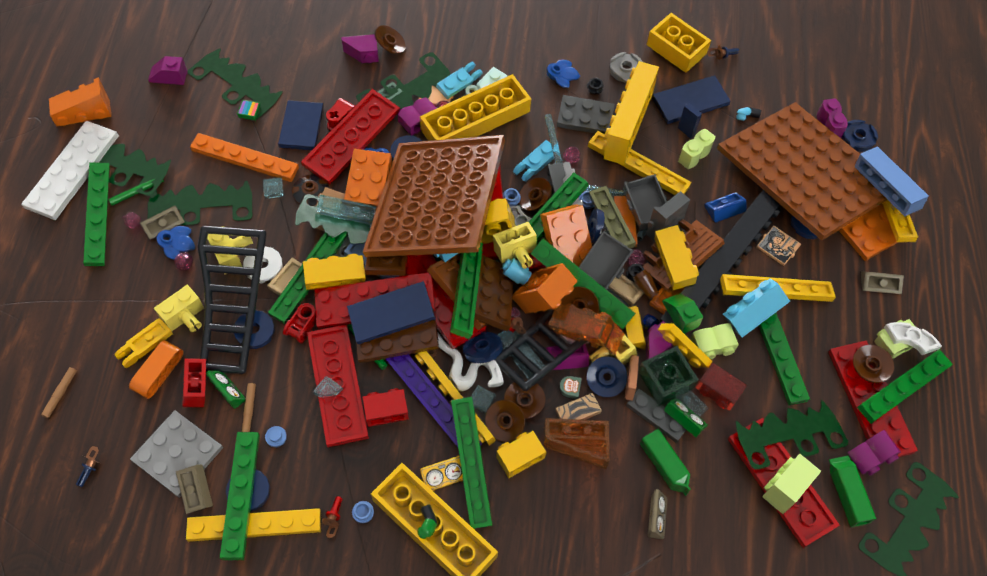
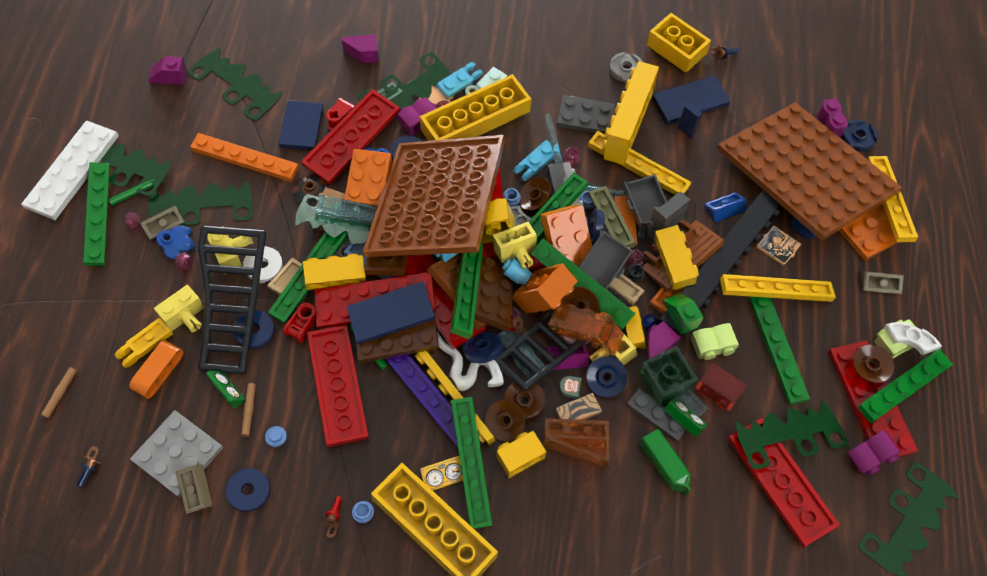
orange wedge [49,77,111,127] -> none
red brick [183,359,206,407] -> none
yellow plate [186,508,321,542] -> none
green plate [220,432,260,560] -> none
tile [237,100,261,120] -> none
clear light blue tile [263,177,284,199] -> none
clear light blue tile [313,376,343,397] -> none
red brick [363,388,409,427] -> none
reddish brown dish [375,25,406,54] -> none
green arm [417,504,438,539] -> none
clear light blue tile [471,385,496,414] -> none
blue plate [547,60,580,88] -> none
black plate [587,78,604,94] -> none
nougat tile [625,355,639,401] -> none
reddish brown cone [632,269,659,299] -> none
dark tan slope [648,489,667,539] -> none
yellow plate [658,323,713,368] -> none
yellowish green brick [678,129,716,169] -> none
medium azure brick [723,278,790,337] -> none
arm [736,107,762,121] -> none
yellowish green brick [762,454,821,514] -> none
green piece [829,456,876,528] -> none
medium blue brick [855,146,929,216] -> none

